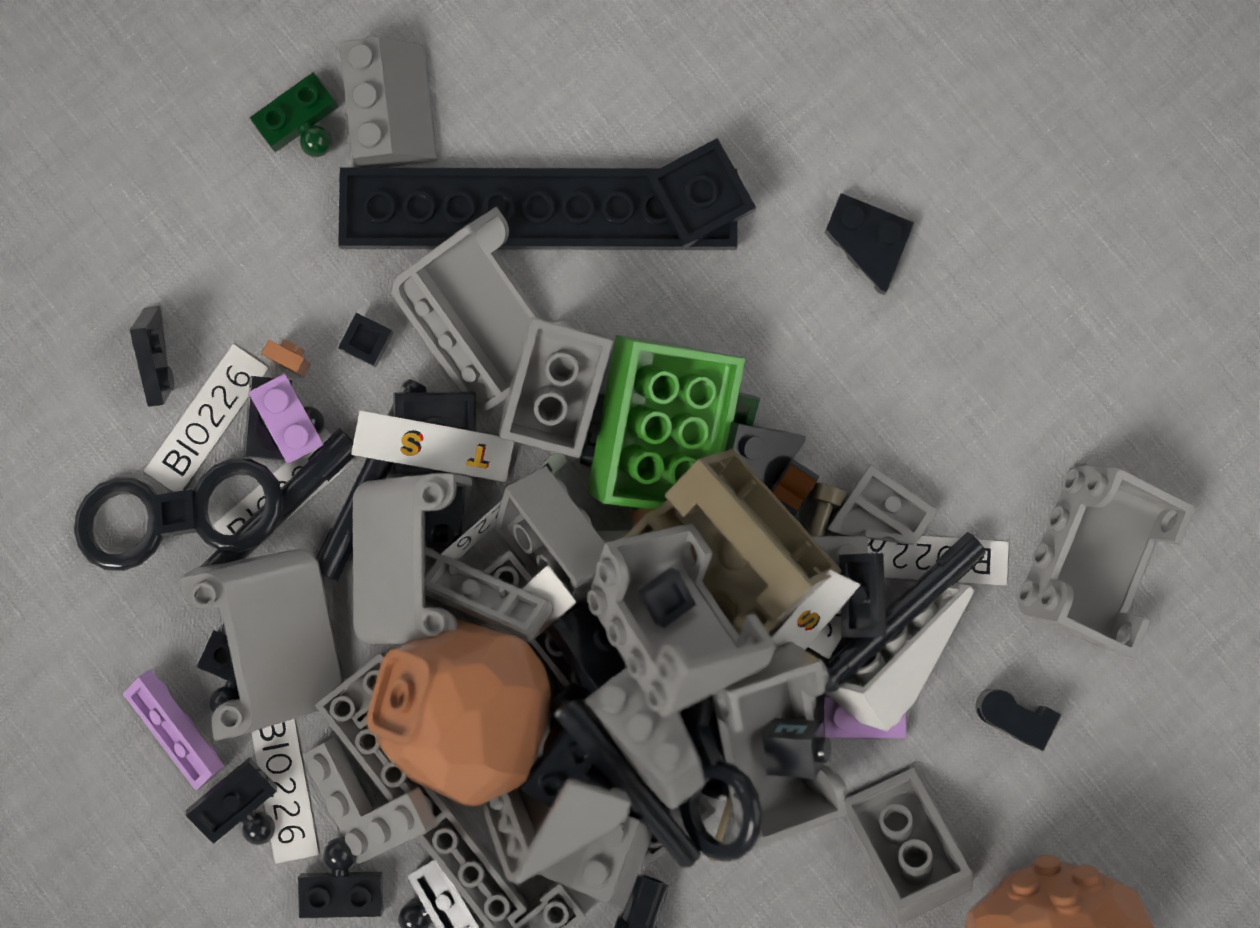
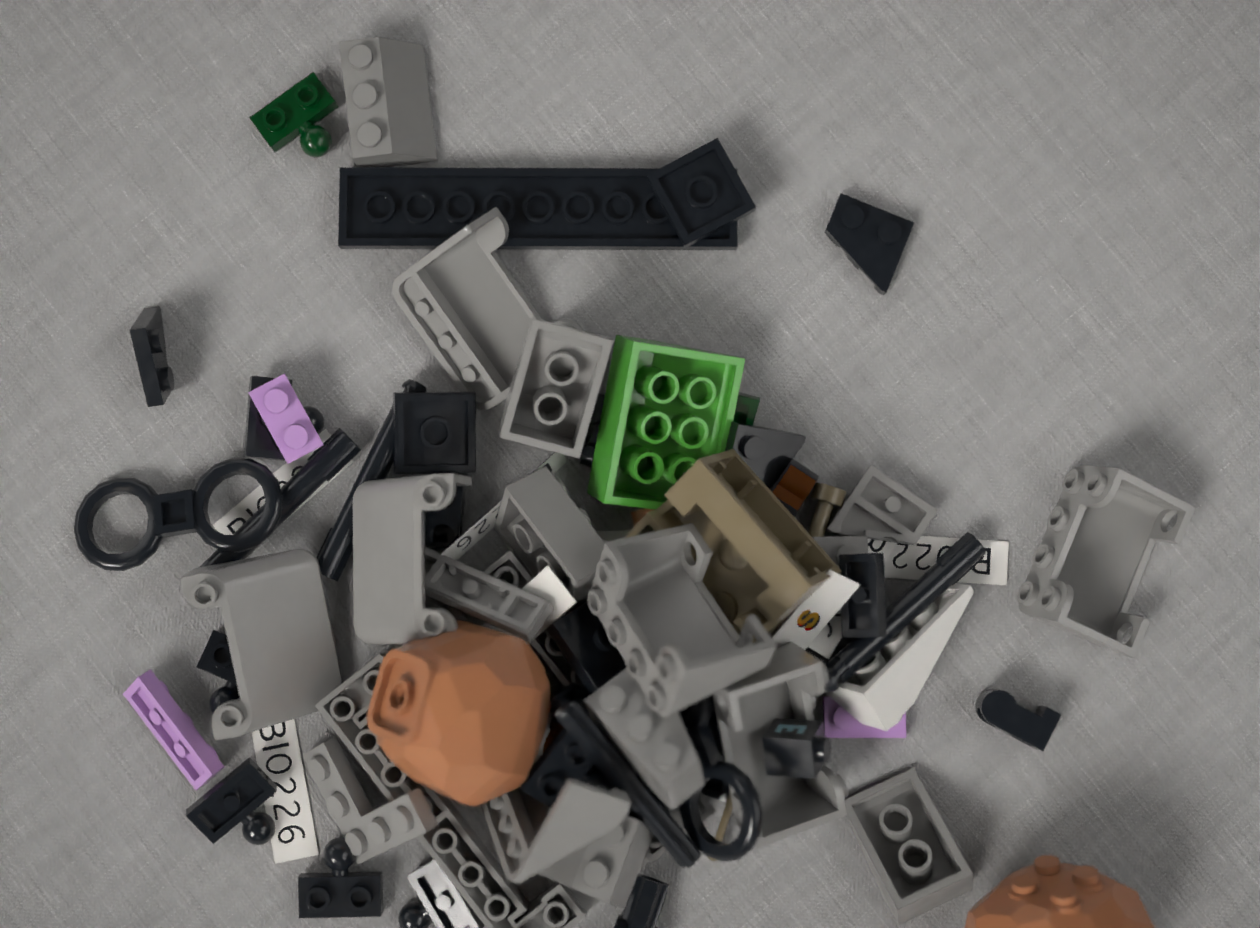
white sticker [144,344,268,492] -> none
nougat plate [261,339,311,378] -> none
black plate [338,313,394,368] -> none
white sticker [351,411,514,482] -> none
black plate [638,567,697,629] -> none

